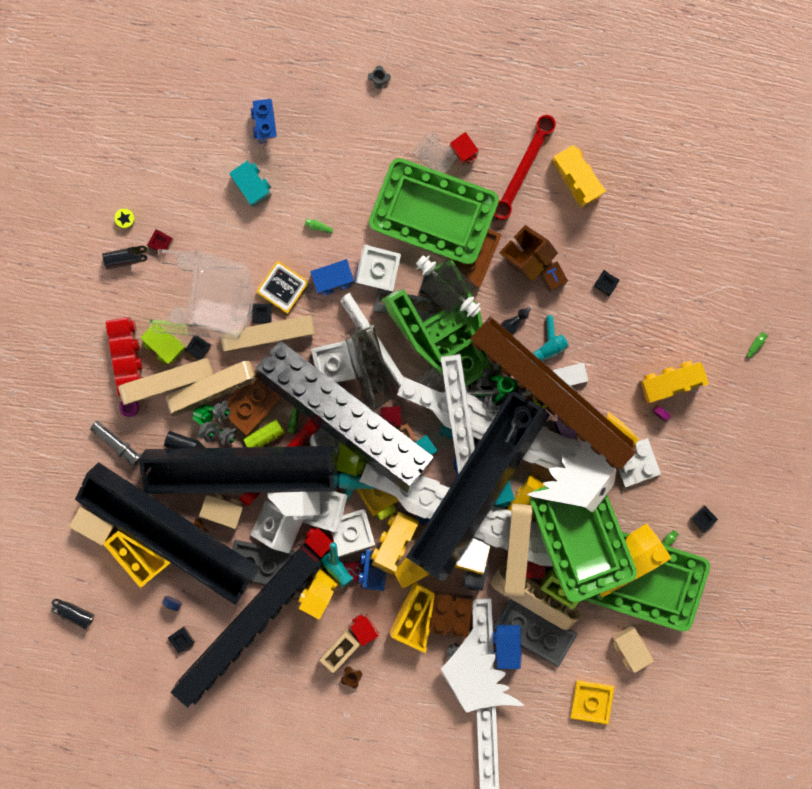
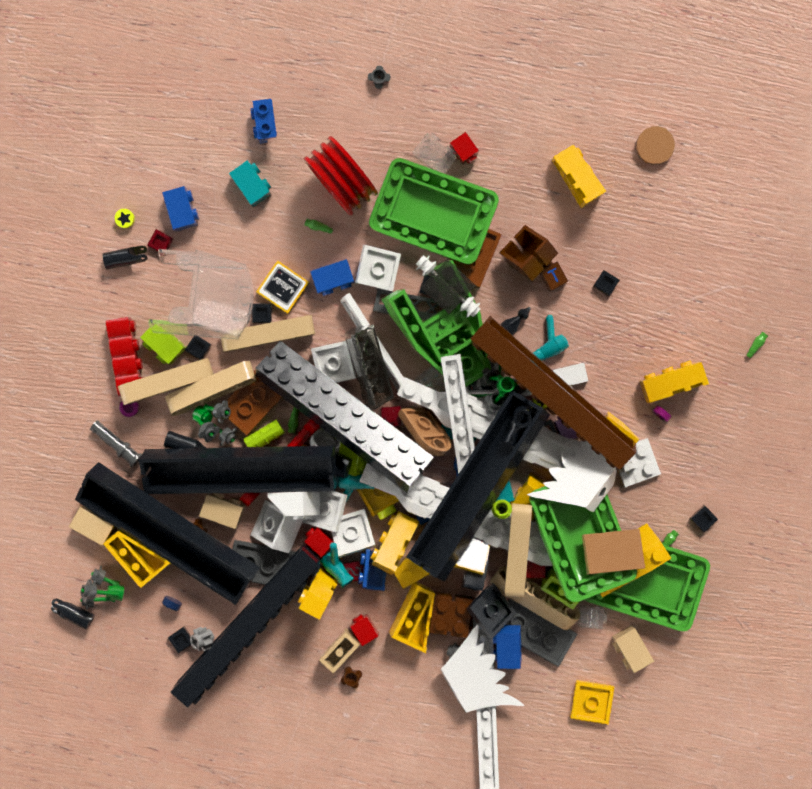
red piece [494,115,556,221] -> none
none -> plant [80,565,124,610]
none -> blue brick [162,186,199,232]
none -> light grey gear [190,627,214,652]
none -> red wheel [303,136,378,216]
none -> black tile [335,452,353,478]
none -> medium nougat tile [398,407,452,456]
none -> black plate [466,583,516,638]
none -> lime cone [492,499,512,519]
none -> clear brick [577,605,607,629]
none -> medium nougat tile [582,529,645,575]
none -> medium nougat tile [636,126,675,165]

